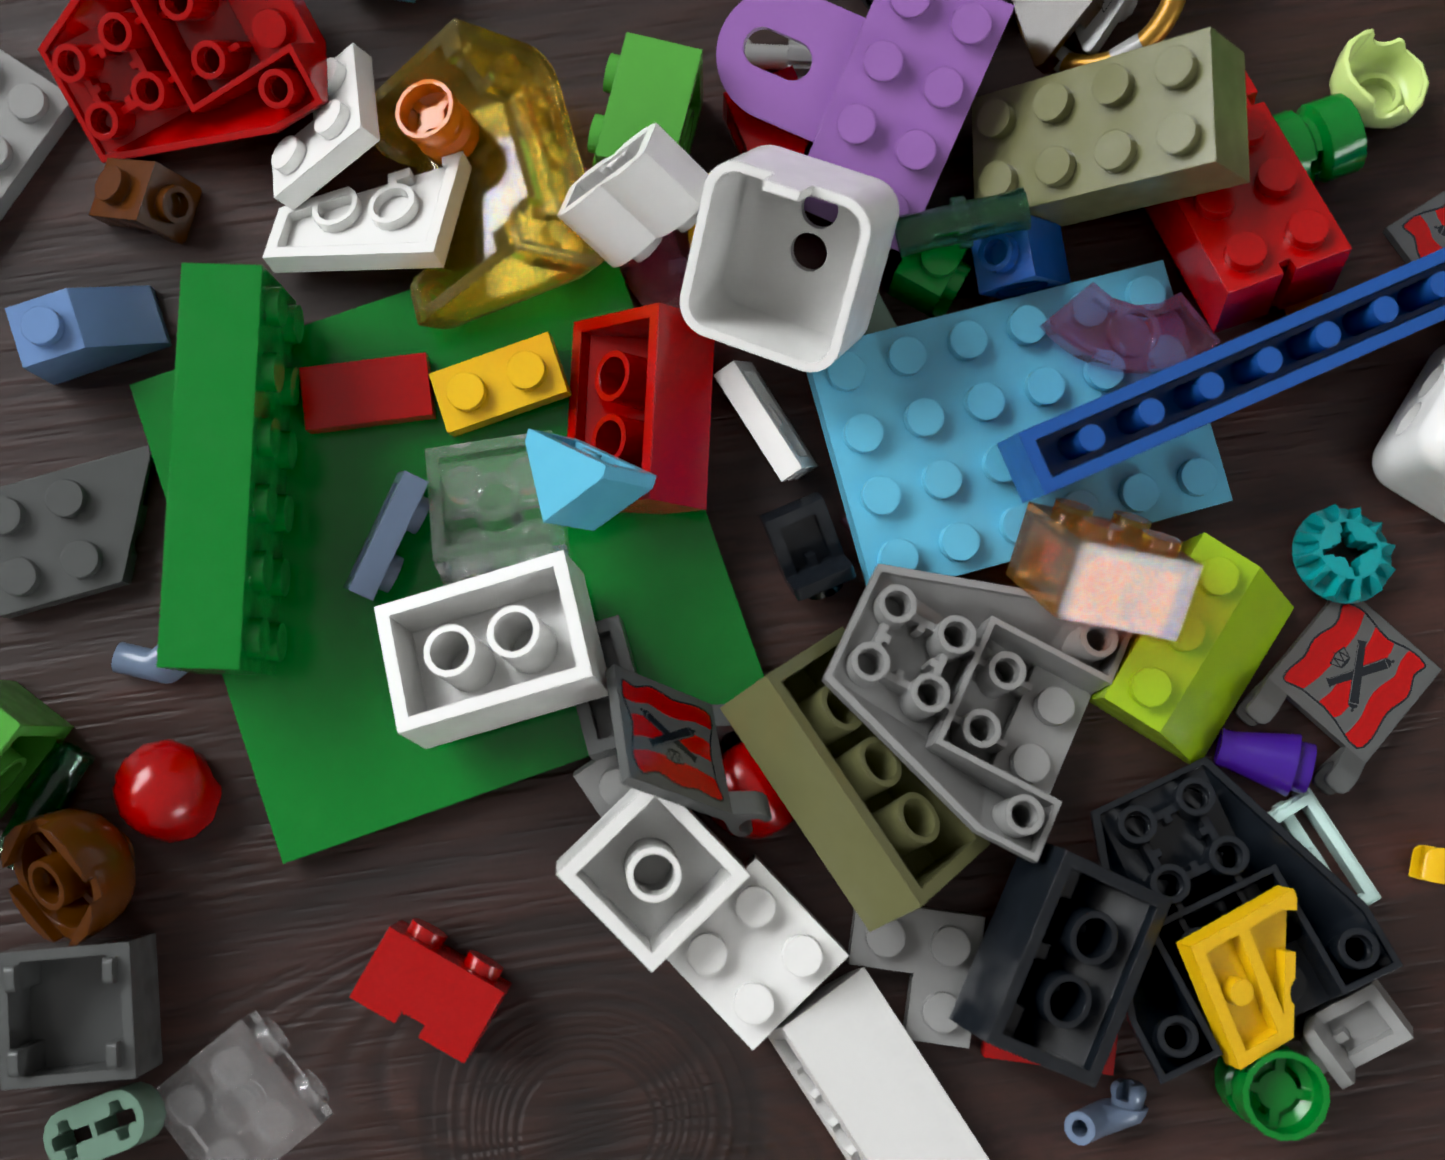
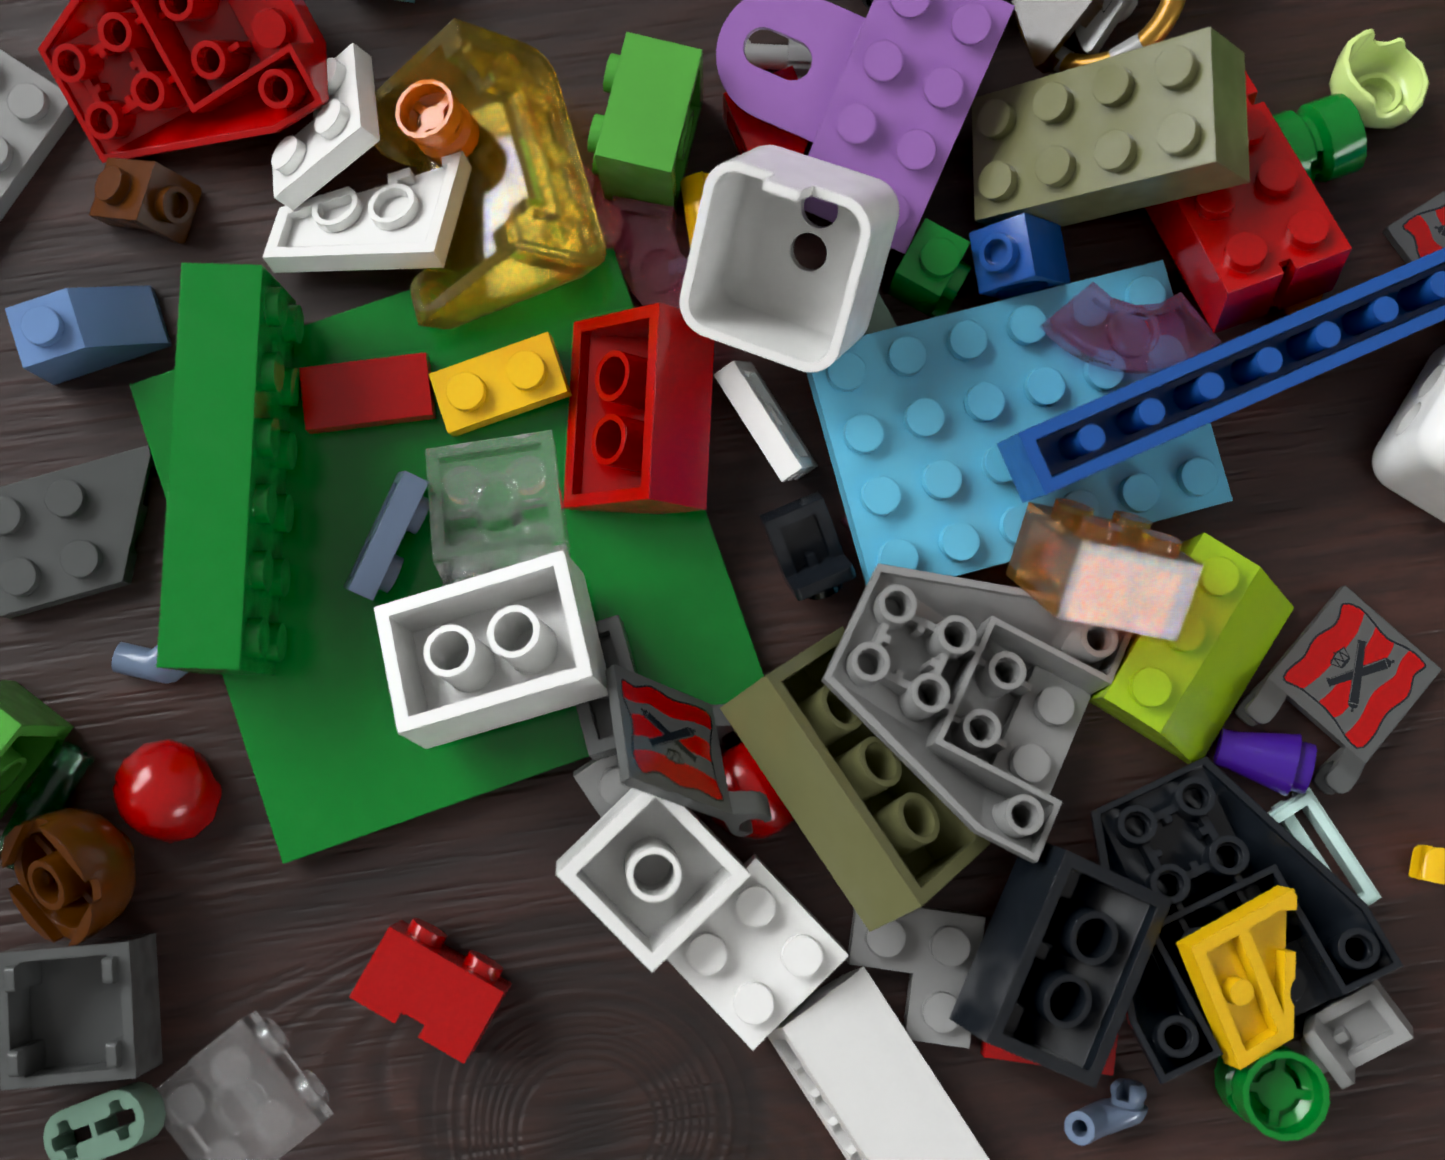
medium azure slope [525,428,657,531] -> none
white brick [557,123,709,268] -> none
clear green pin [895,187,1031,258] -> none
teal gear [1292,503,1396,604] -> none

